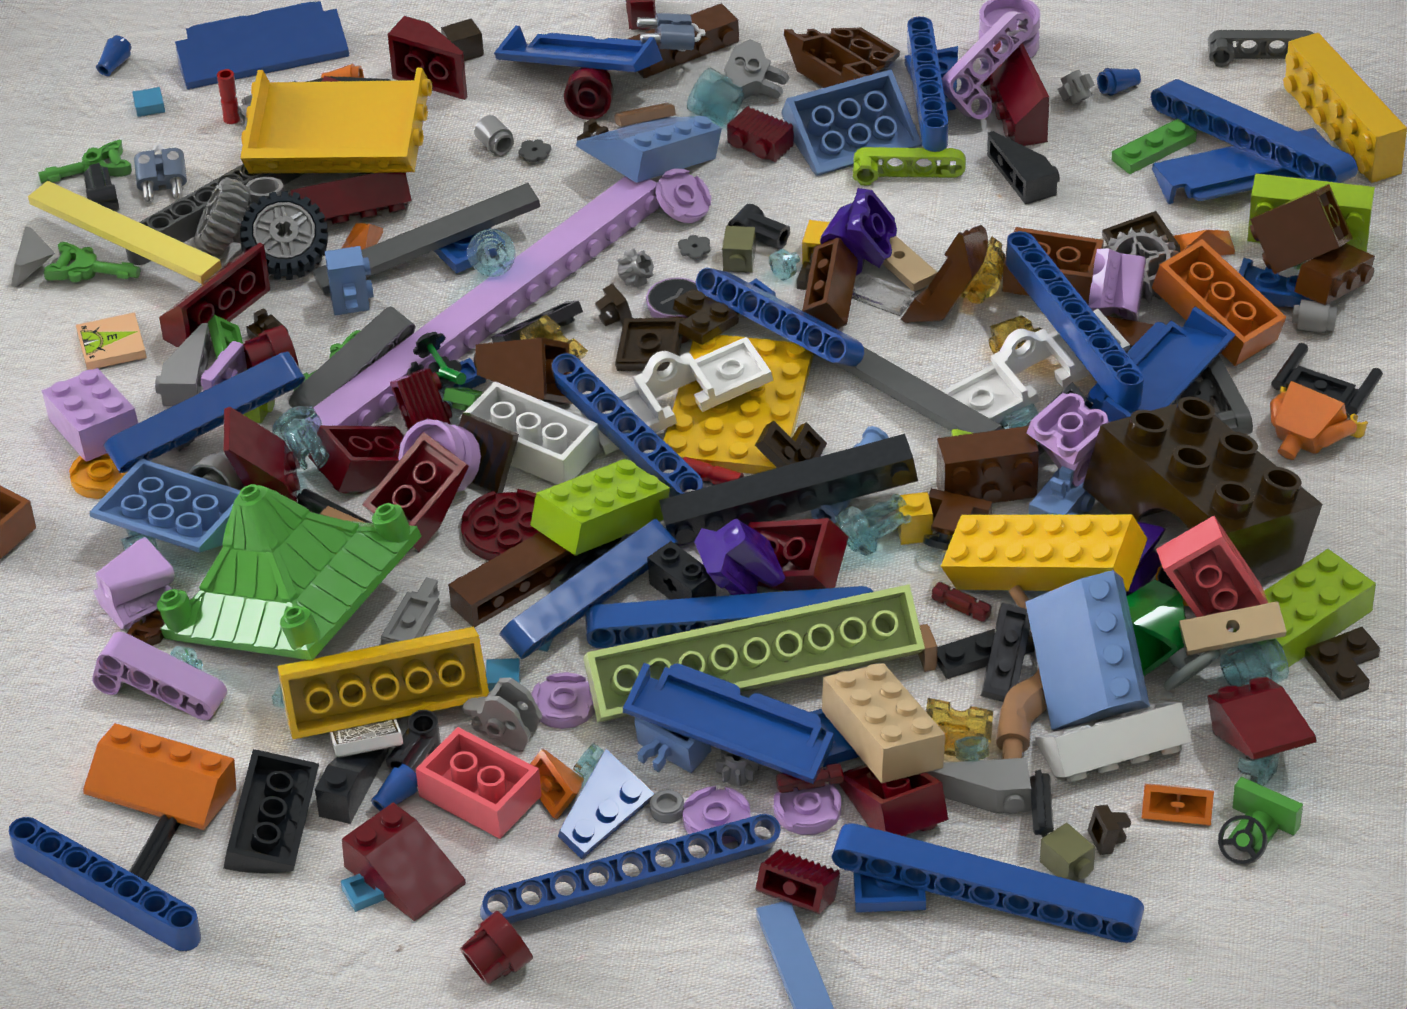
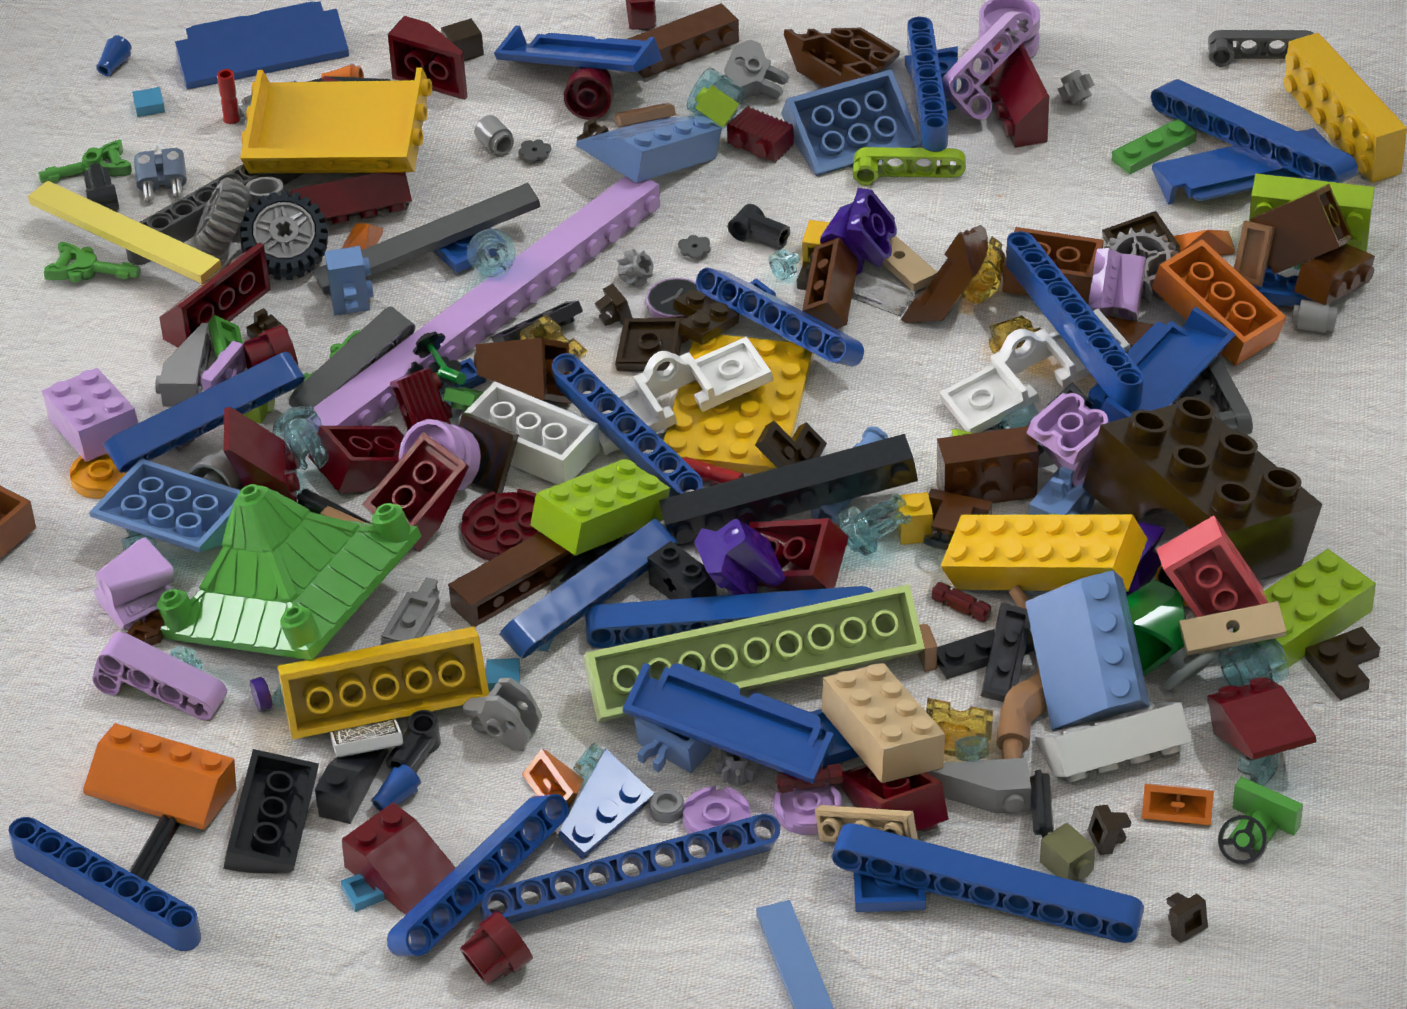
light grey slope [11,227,55,287] -> none
light nougat tile [76,312,147,370] -> none
coral brick [416,727,541,839] -> none
lavender tile [531,672,595,729] -> none
sand blue piece [637,13,705,51] -> none
lavender tile [655,168,711,223] -> none
olive brick [722,226,756,273] -> none
dark red brick [755,849,840,914] -> none
dark grey tile [832,347,1002,433] -> none
black slope [987,131,1060,205] -> none
blue cone [1097,68,1141,96] -> none
orange torso [1270,381,1368,460] -> none
black plate [1271,343,1383,415] -> none
none -> dark purple tile [250,677,273,712]
none -> blue beam [387,794,569,957]
none -> lime brick [694,85,740,129]
none -> tan tile [815,805,918,843]
none -> dark brown tile [1166,892,1208,943]
none -> medium nougat tile [1234,221,1275,287]

